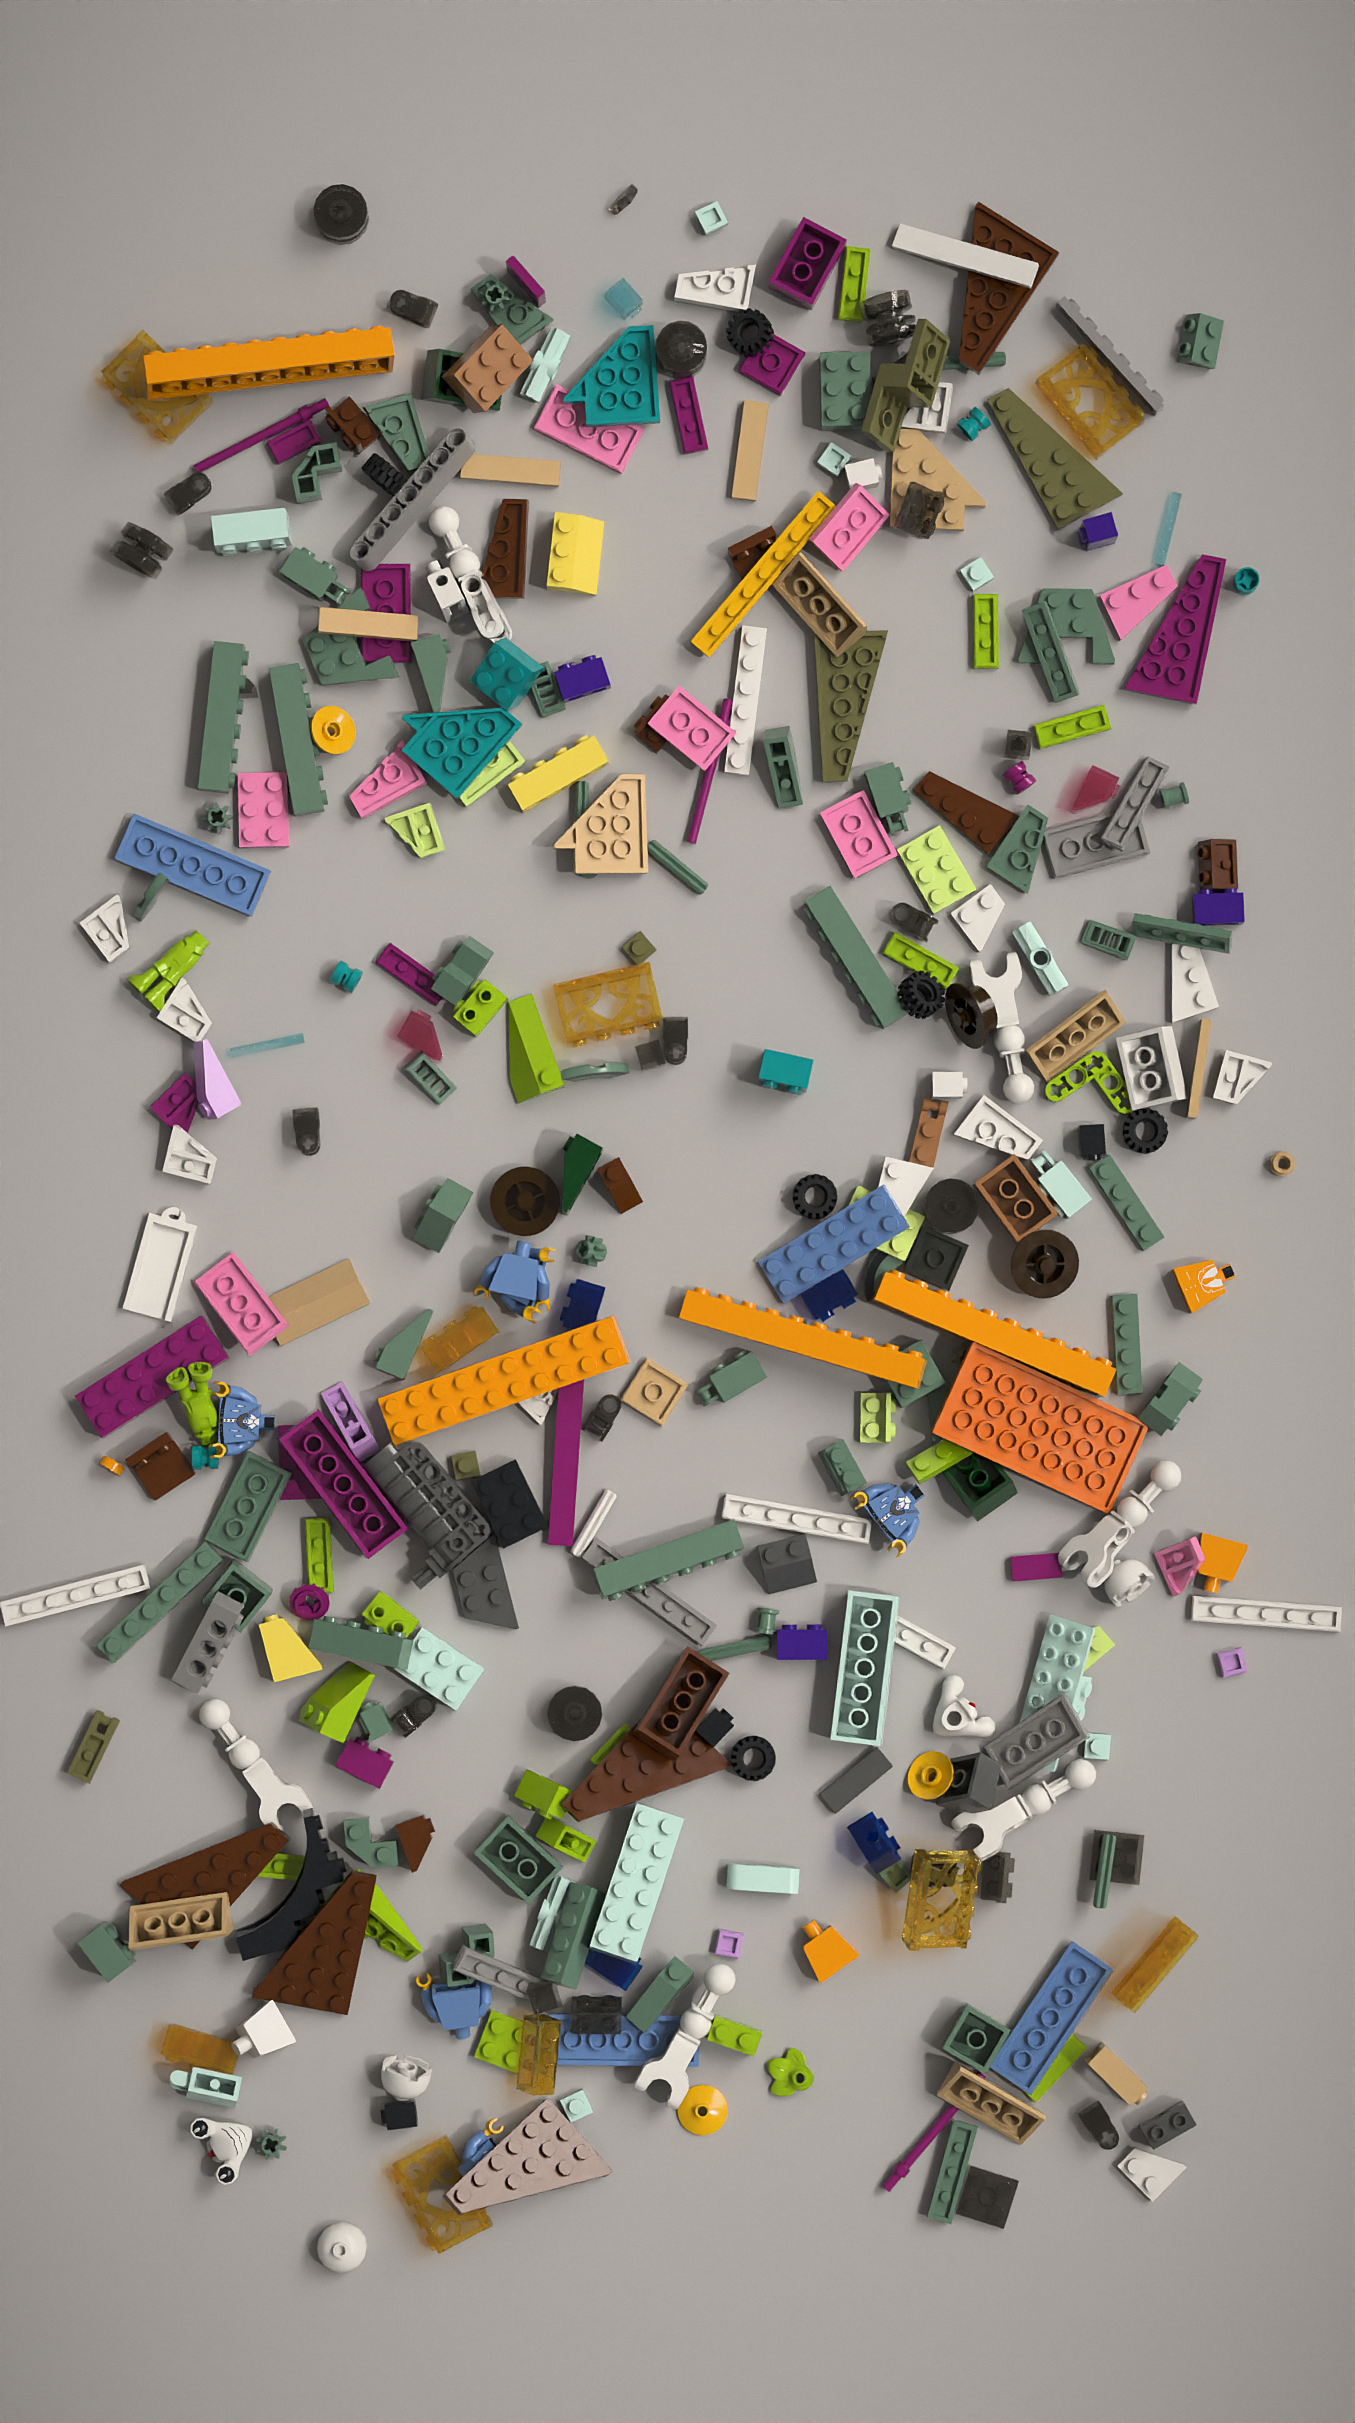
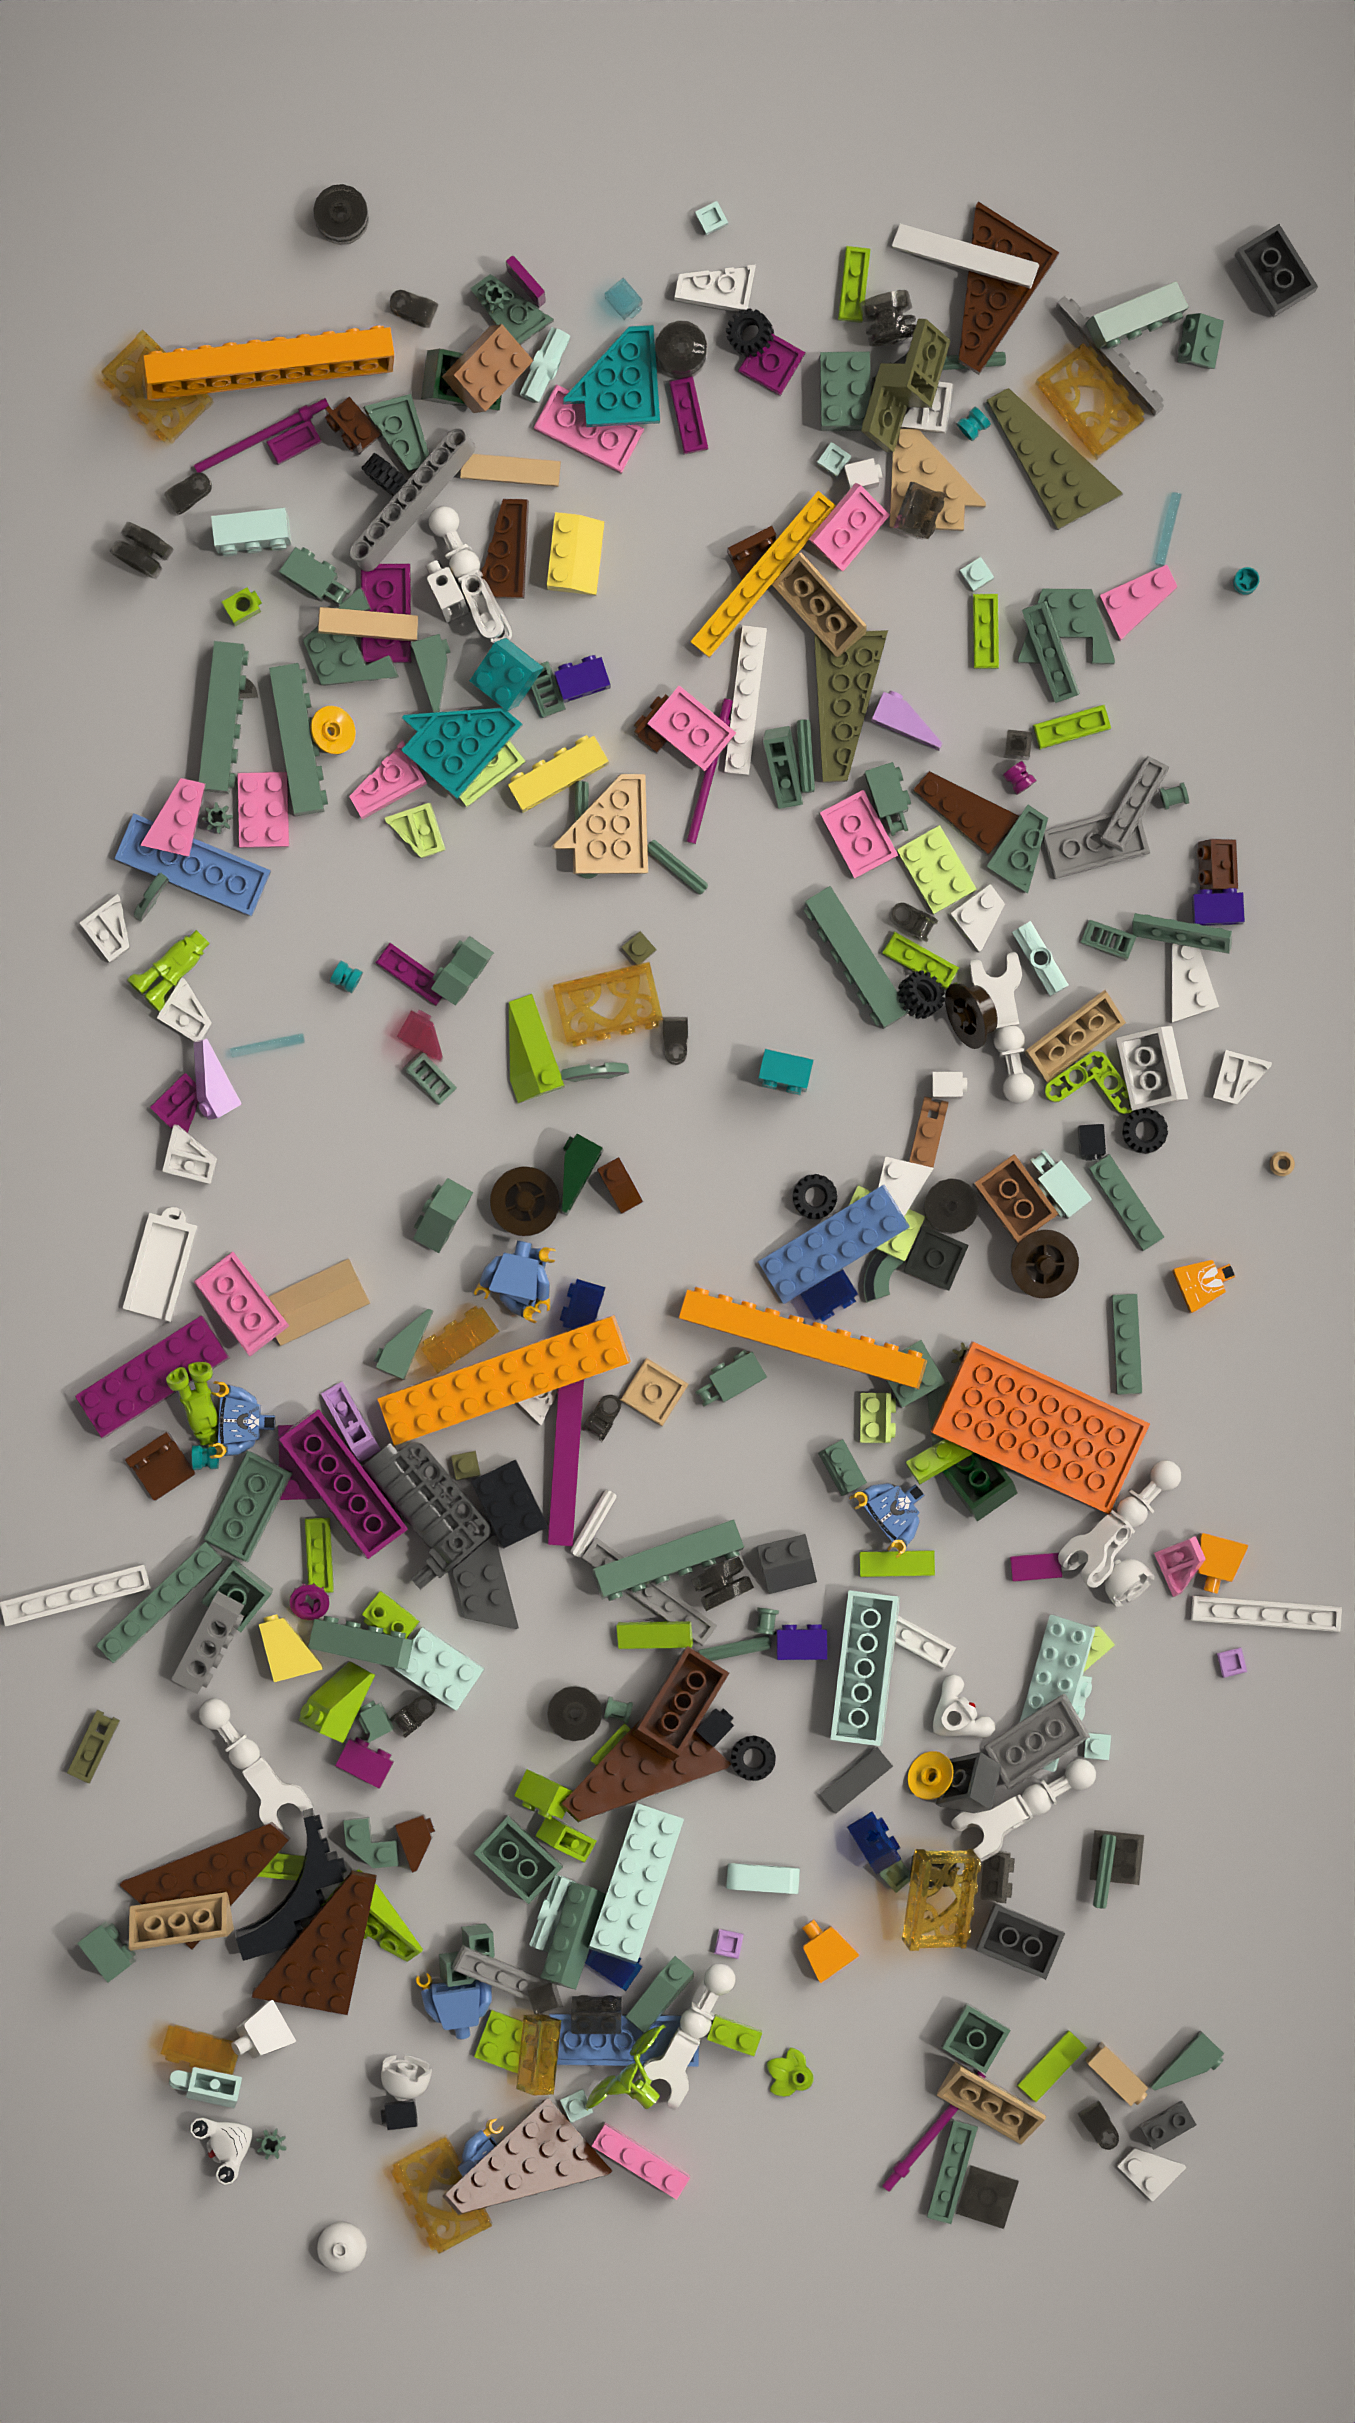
light orange tile [99,1456,124,1477] -> none
sand green brick [292,442,342,504] -> none
clear smoke piece [292,1107,321,1156] -> none
lime brick [453,979,508,1038] -> none
sand green gear [576,1235,607,1267] -> none
clear smoke tile [609,184,638,215] -> none
clear smoke panel [635,1039,666,1072] -> none
yellow dish [678,2085,727,2135] -> none
white tile [721,1494,873,1544] -> none
tan tile [731,400,769,502] -> none
magenta brick [768,217,847,310] -> none
light orange brick [872,1269,1116,1397] -> none
white wing [954,1095,1043,1160] -> none
medium blue plate [990,1941,1114,2095] -> none
clear pink slope [1070,765,1121,814] -> none
dark purple brick [1077,512,1118,551] -> none
clear yellow fence [1111,1916,1198,2012] -> none
magenta wing [1124,554,1226,705] -> none
sand green brick [1138,1362,1203,1436] -> none
tan tile [1186,1018,1212,1119] -> none
none -> bright pink wing [141,778,206,856]
none -> lime brick [222,587,262,627]
none -> lime plant [585,2025,666,2111]
none -> bright pink brick [592,2122,690,2200]
none -> sand green bush [604,1696,633,1724]
none -> lime tile [616,1621,693,1649]
none -> clear smoke wheel [691,1556,754,1611]
none -> sand green axle [797,719,815,793]
none -> lime tile [860,1551,935,1577]
none -> lavender slope [871,691,942,751]
none -> dark grey brick [975,1902,1065,1980]
none -> brick [1085,281,1189,349]
none -> sand green slope [1149,2030,1224,2091]
none -> dark grey brick [1235,224,1318,318]

